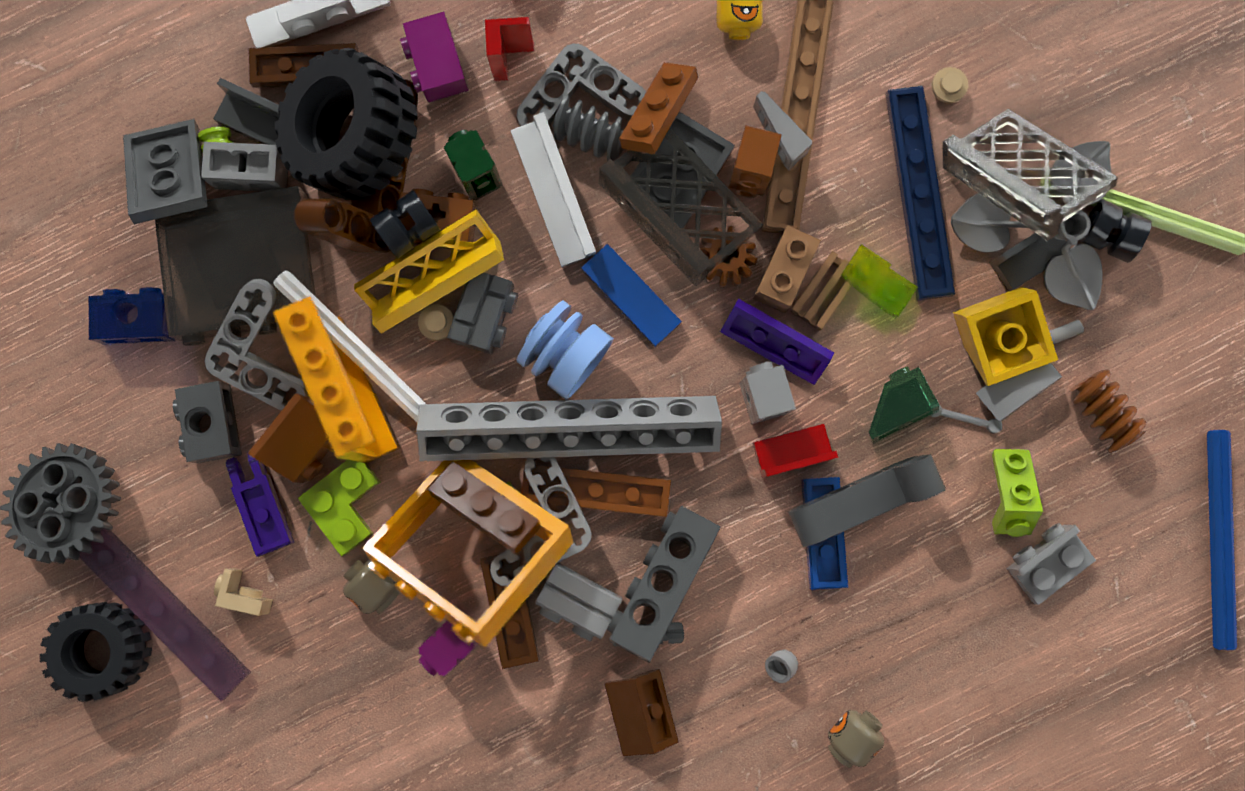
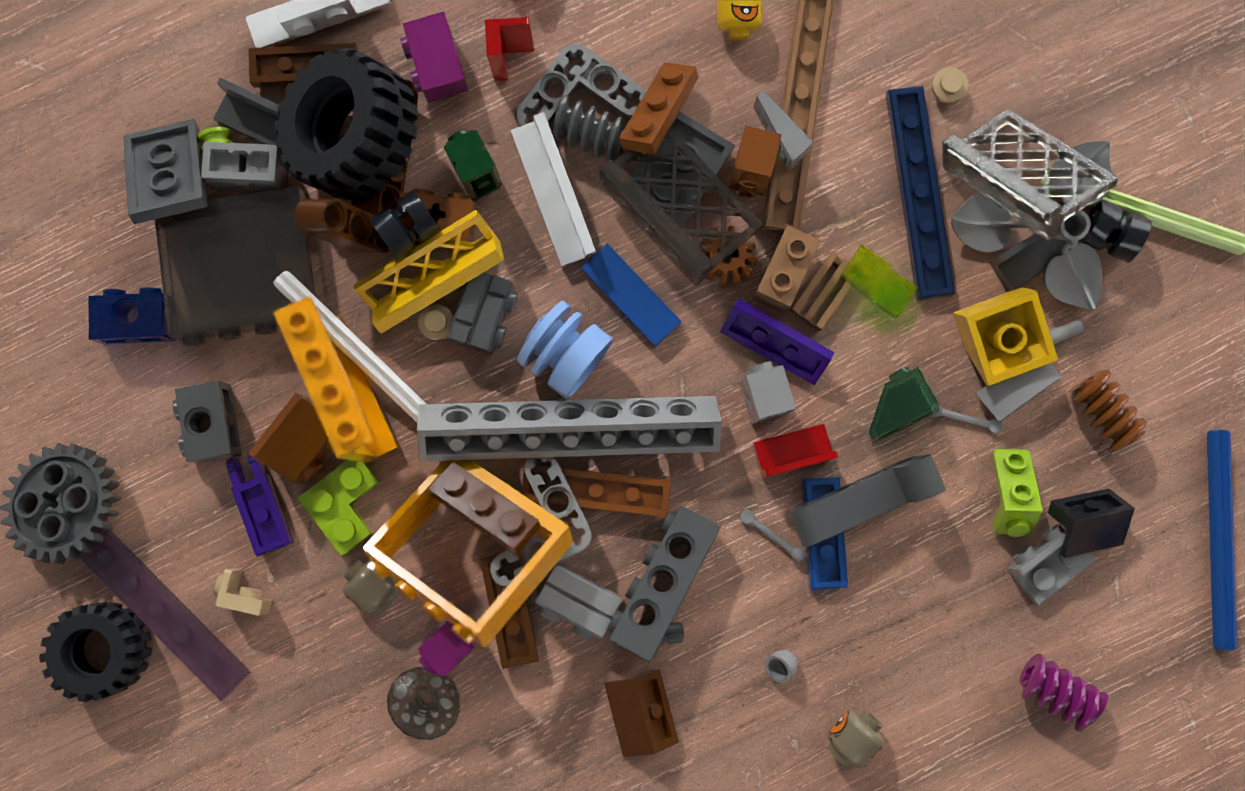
light grey beam [205,279,309,411] -> none
none -> clear smoke dish [387,666,461,740]
none -> light grey hinge [740,510,805,562]
none -> magenta piece [1020,653,1109,732]
none -> black panel [1047,489,1135,558]

